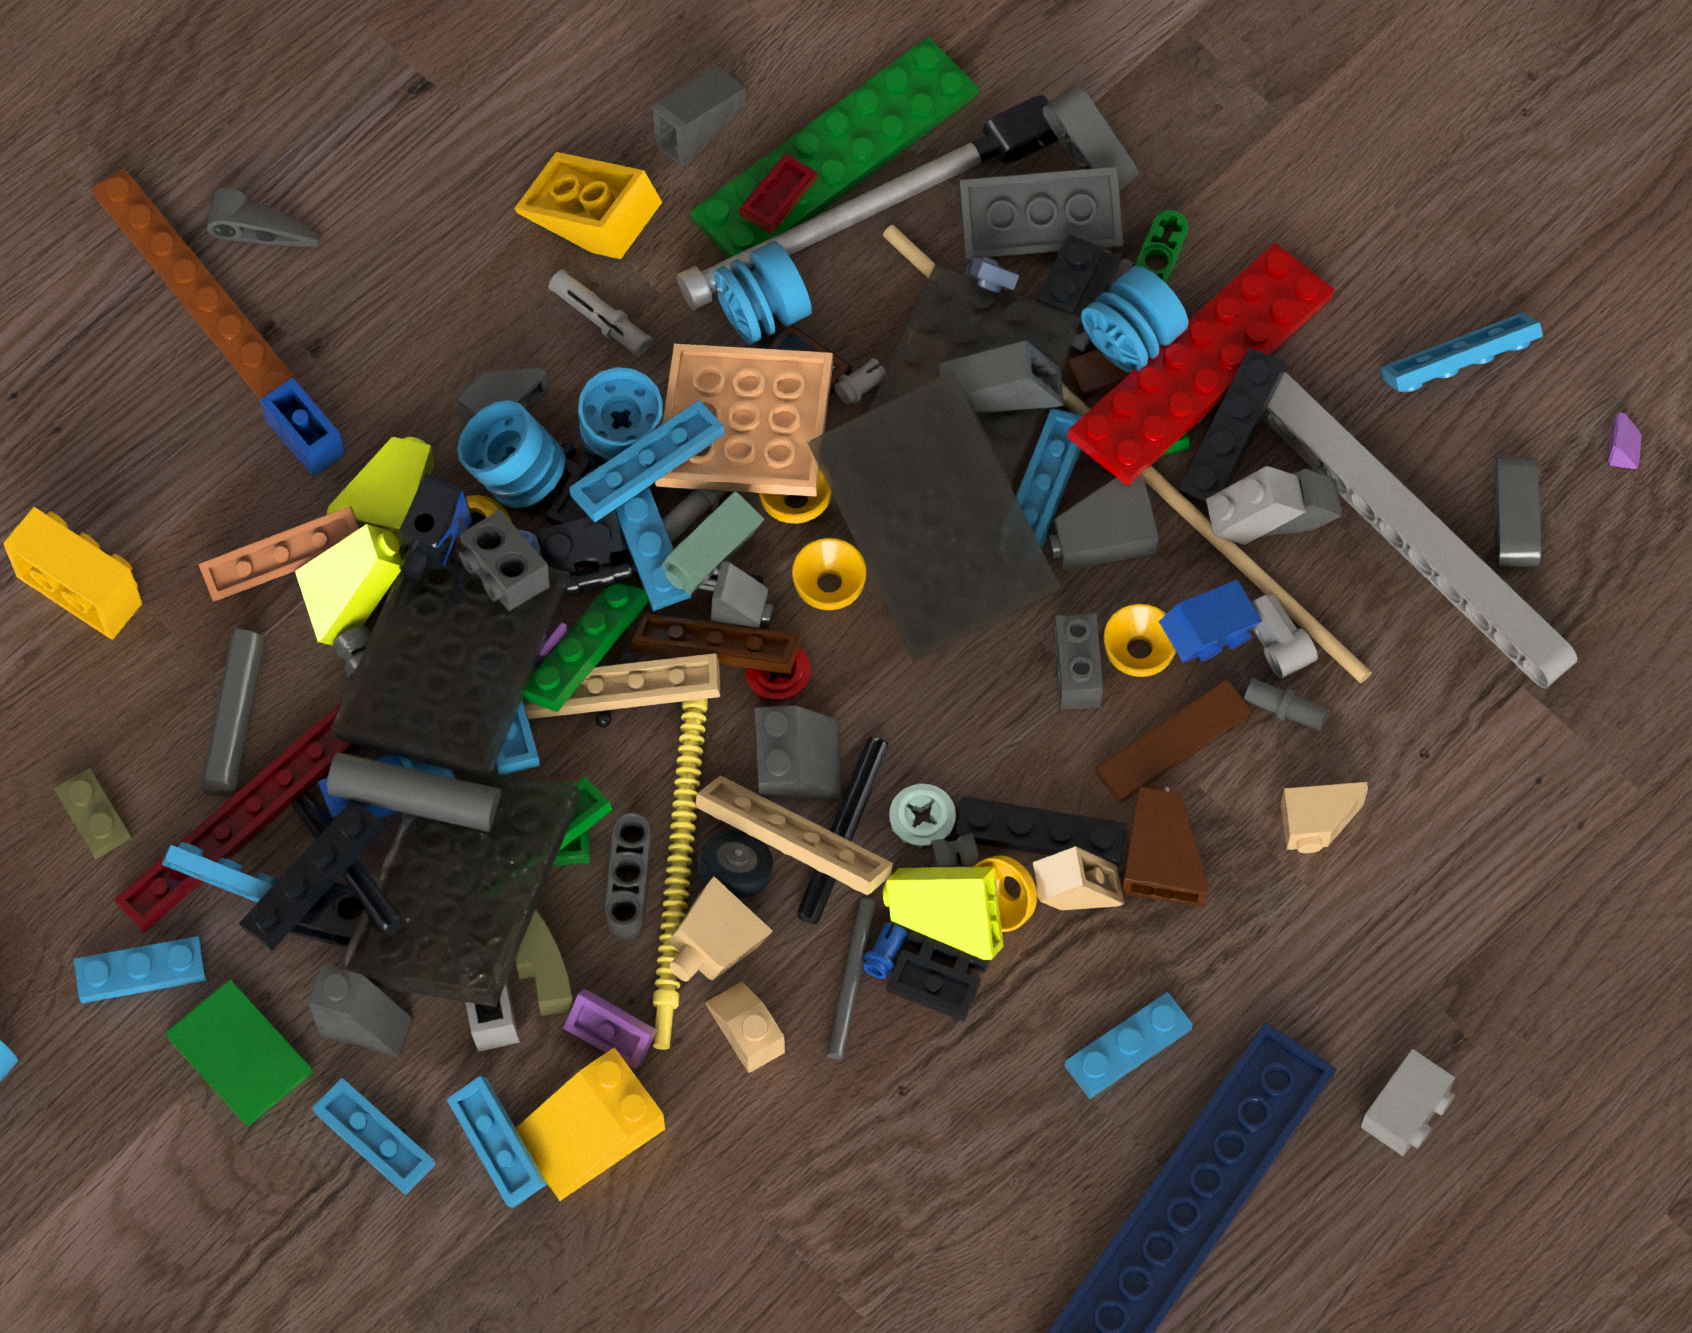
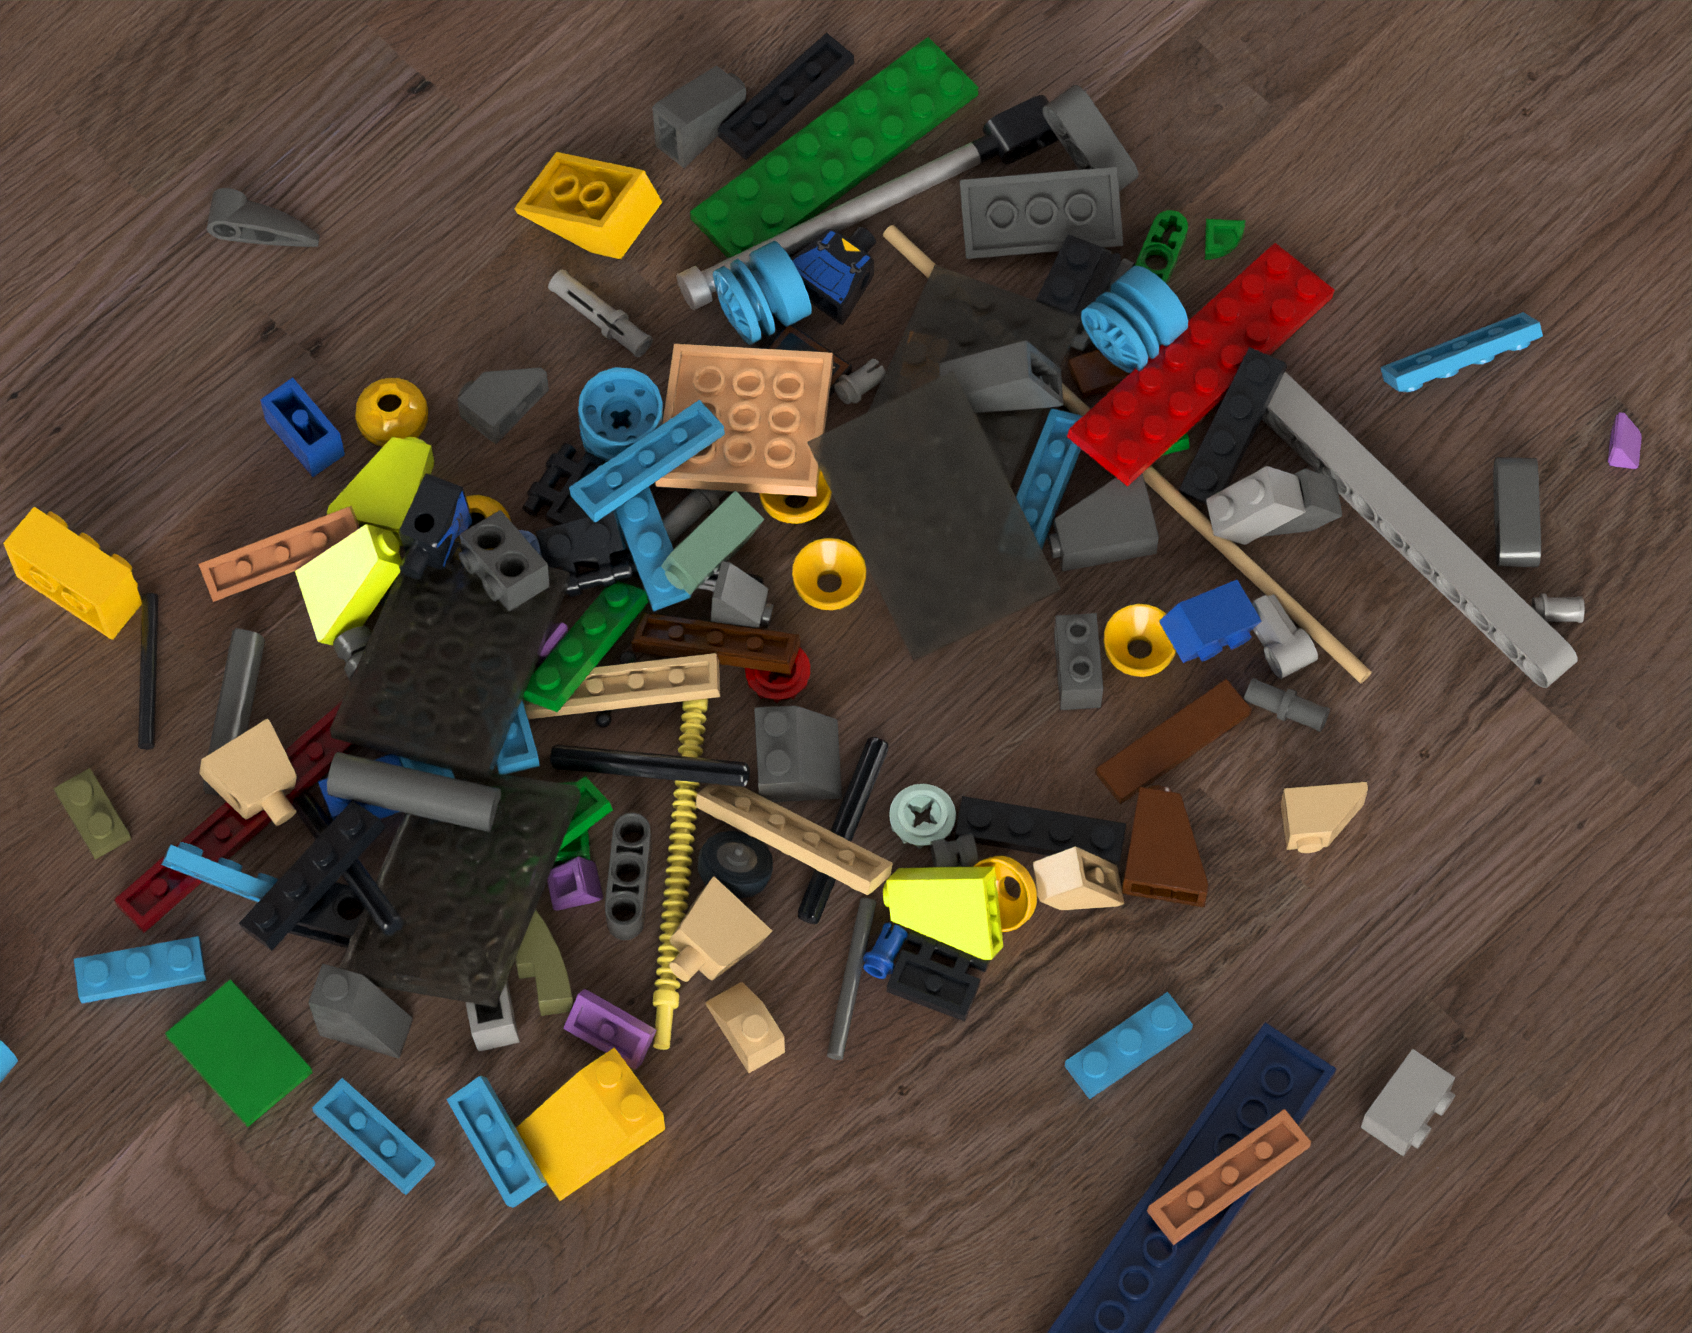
dark orange plate [91,168,304,400] -> none
dark azure wheel [457,400,566,509] -> none
dark red plate [739,153,817,235] -> none
sand blue plate [965,256,1019,293] -> none
none -> black bar [138,593,159,750]
none -> tan torso [199,718,297,826]
none -> yellow piece [355,378,428,447]
none -> medium lavender slope [545,856,603,911]
none -> black axle [550,744,750,787]
none -> black plate [718,32,854,160]
none -> torso [791,227,876,325]
none -> nougat plate [1147,1109,1311,1245]
none -> green tile [1204,219,1246,260]
none -> light grey pin [1531,593,1585,623]

